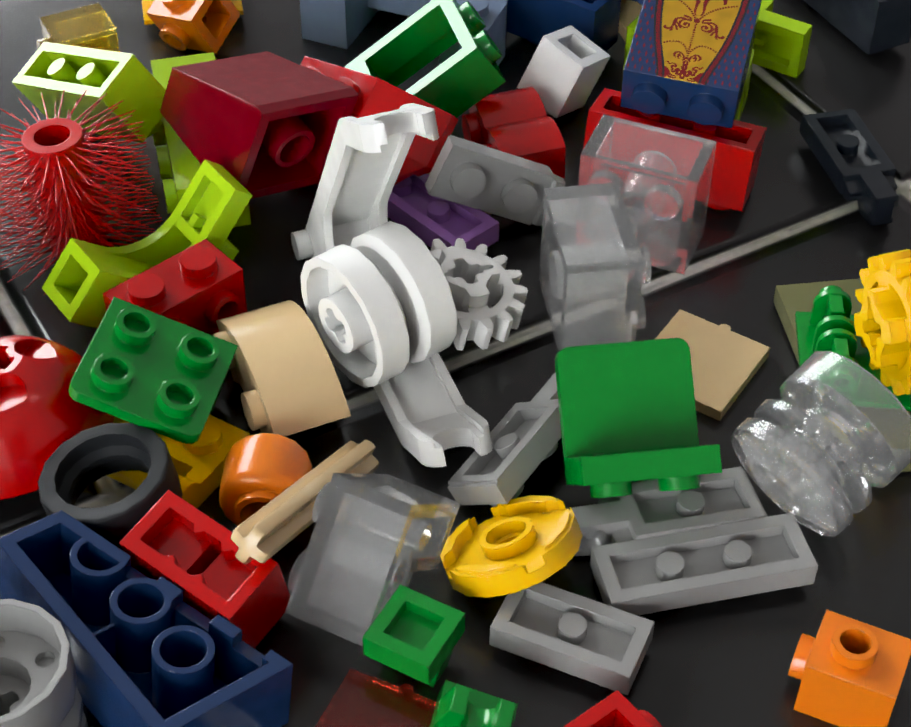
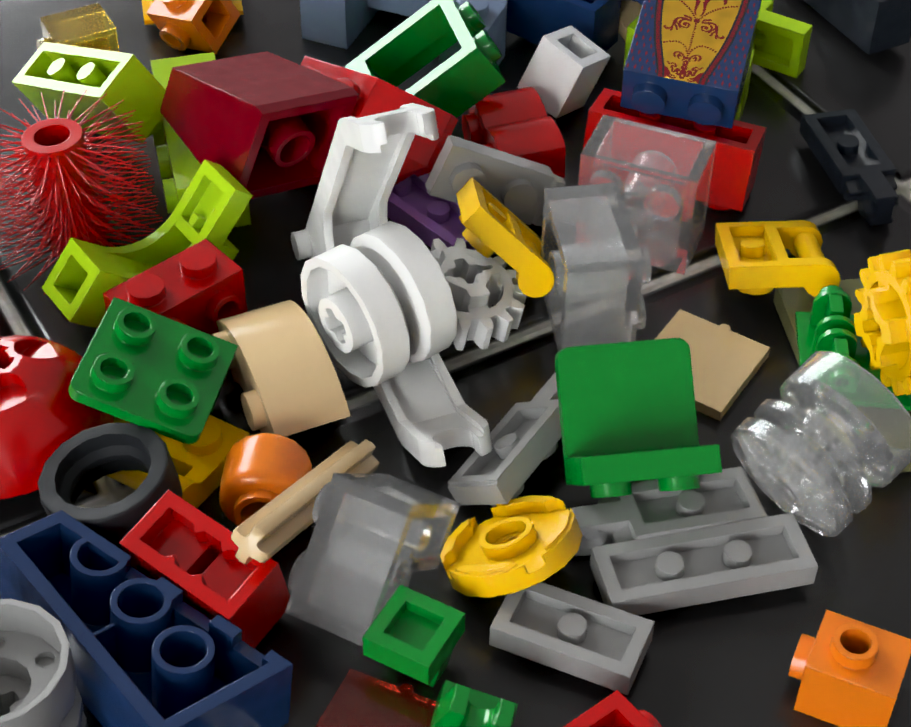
none -> yellow plate [456,177,555,298]
none -> yellow plate [715,220,841,297]

